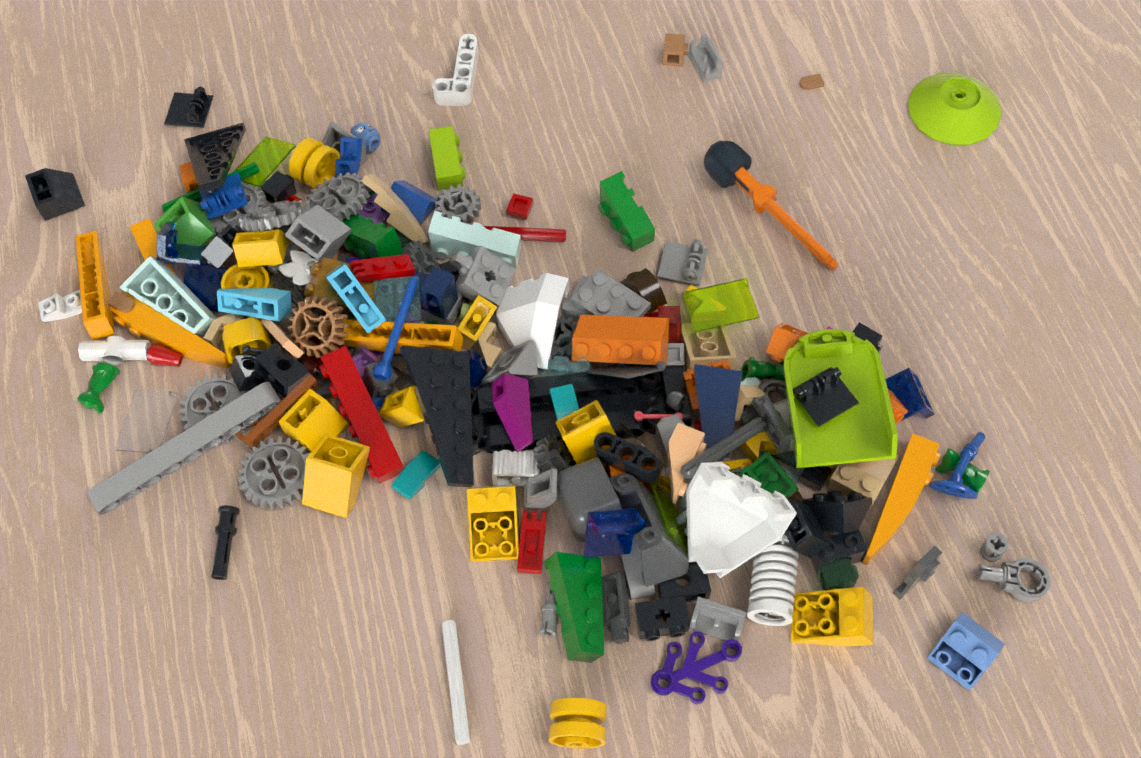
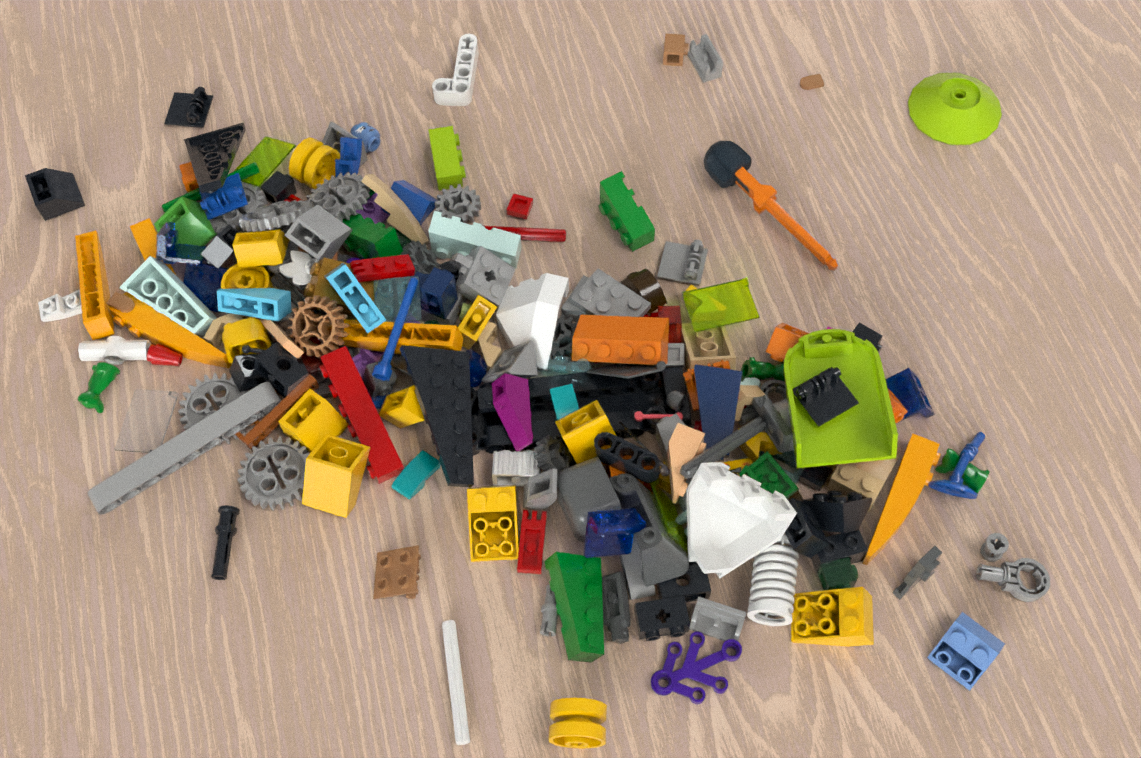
none -> medium nougat hinge [373,545,421,599]

